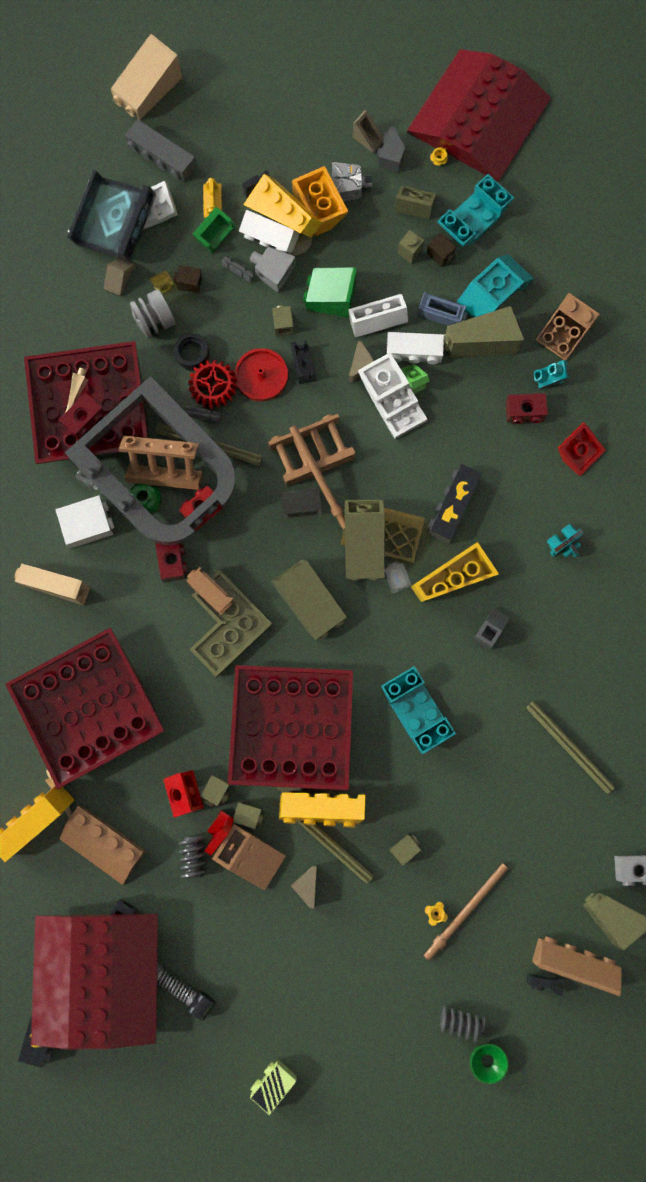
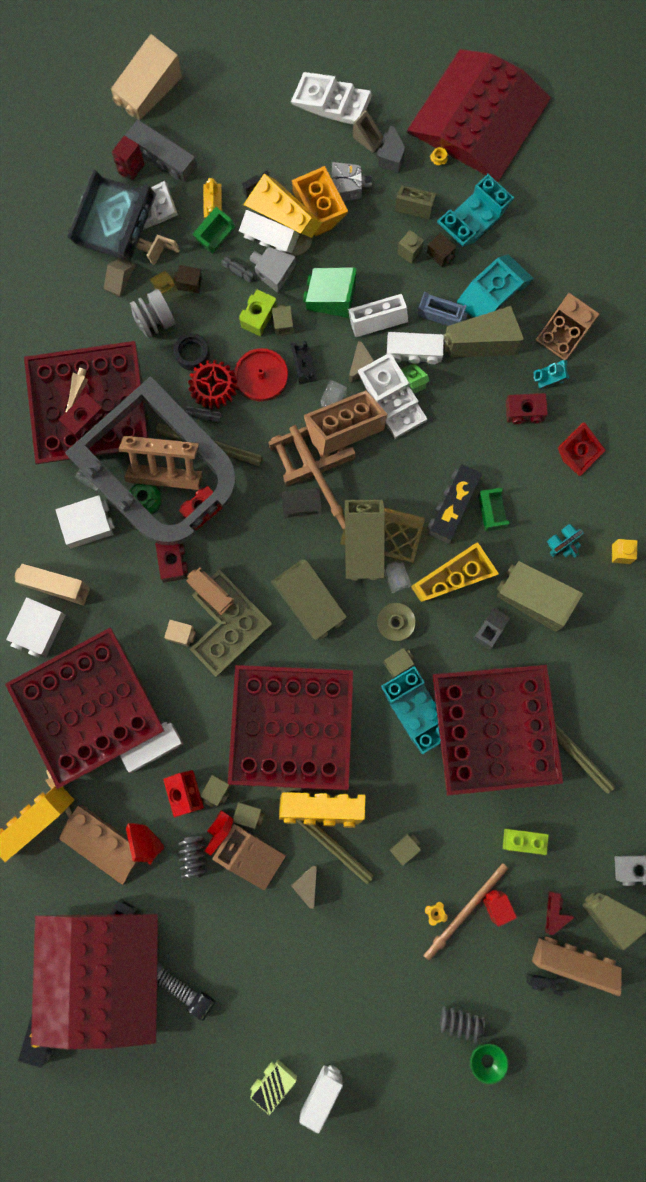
none -> white brick [6,597,66,658]
none -> dark red brick [112,136,145,181]
none -> white brick [120,722,184,773]
none -> red slope [126,823,165,865]
none -> tan bracket [136,235,180,265]
none -> tan brick [164,620,196,647]
none -> lime brick [239,290,277,337]
none -> white slope [291,72,372,124]
none -> white brick [300,1065,342,1134]
none -> medium nougat slope [304,390,388,456]
none -> clear brick [321,380,347,407]
none -> olive dish [377,603,416,641]
none -> olive brick [383,648,415,678]
none -> dark red slope [433,665,563,796]
none -> green panel [478,488,510,532]
none -> red brick [482,890,517,926]
none -> olive slope [496,561,583,632]
none -> lime brick [503,829,548,855]
none -> dark red slope [545,891,574,935]
none -> yellow brick [612,539,637,564]

